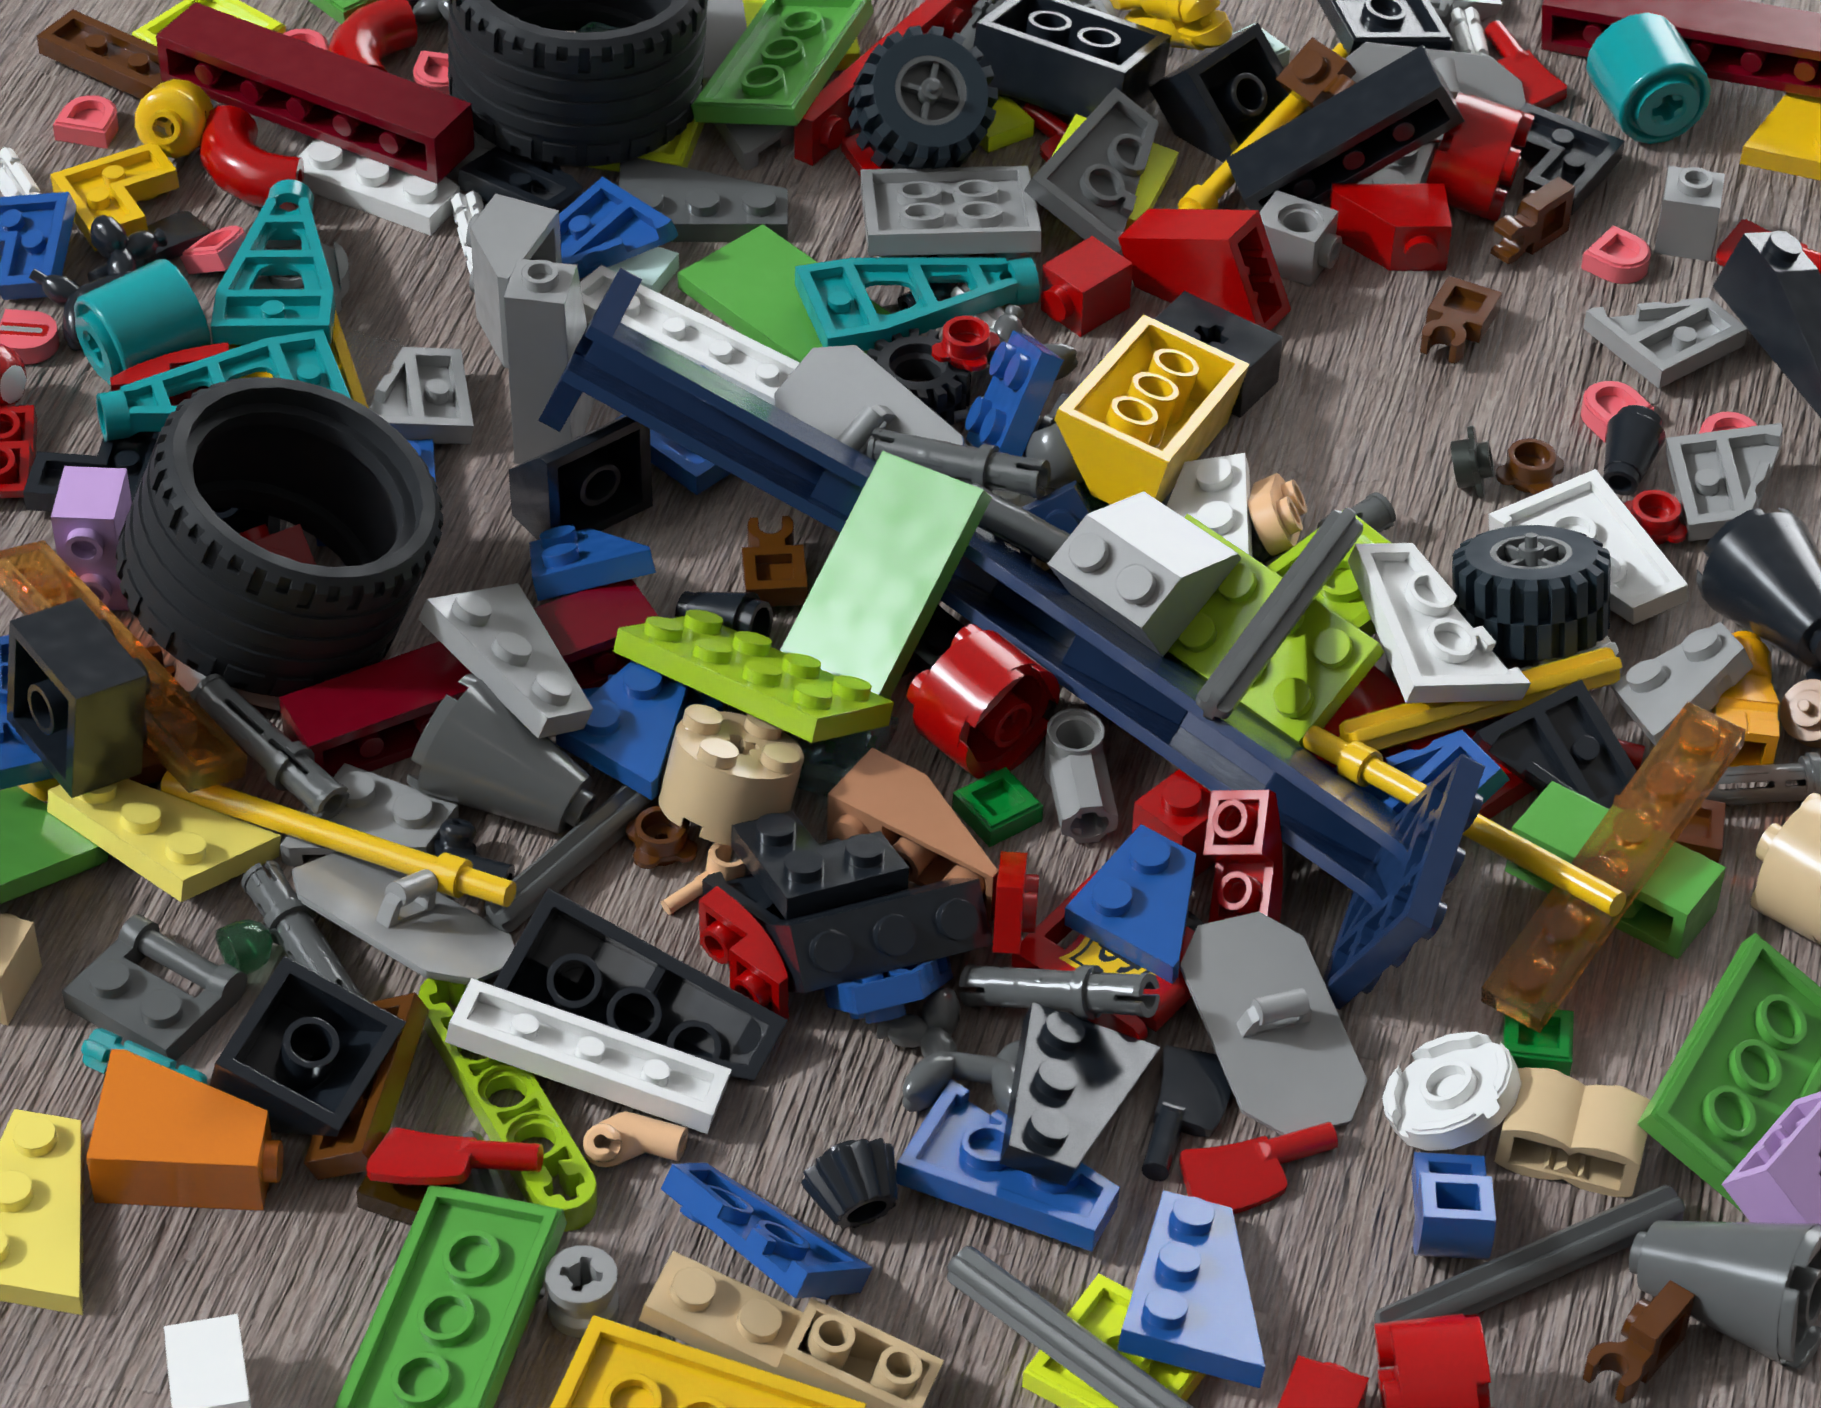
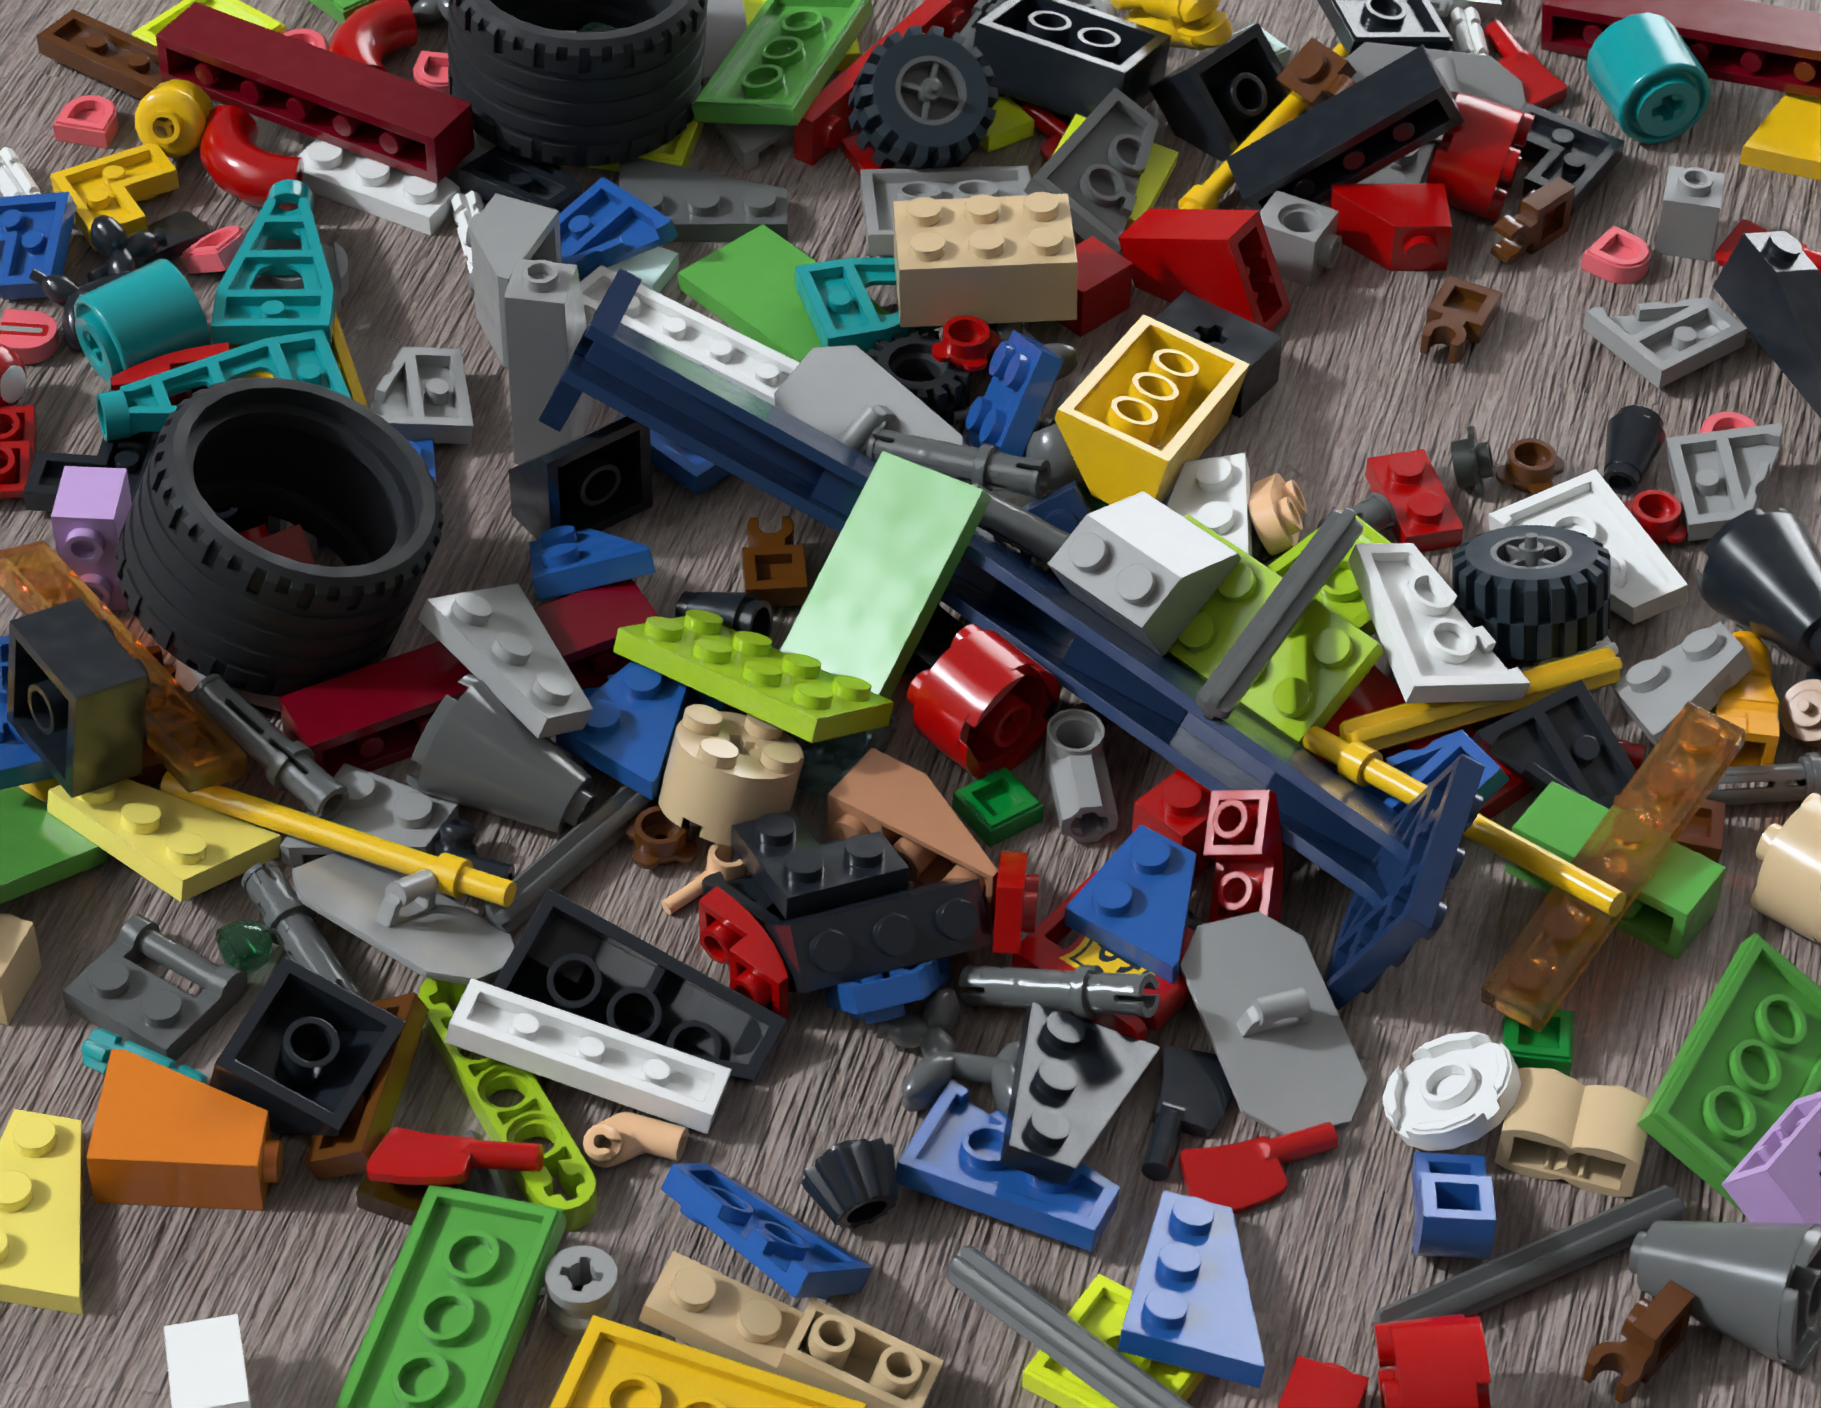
coral tile [1581,381,1654,443] -> none
none -> tan brick [893,192,1078,328]
none -> red plate [1365,449,1464,552]

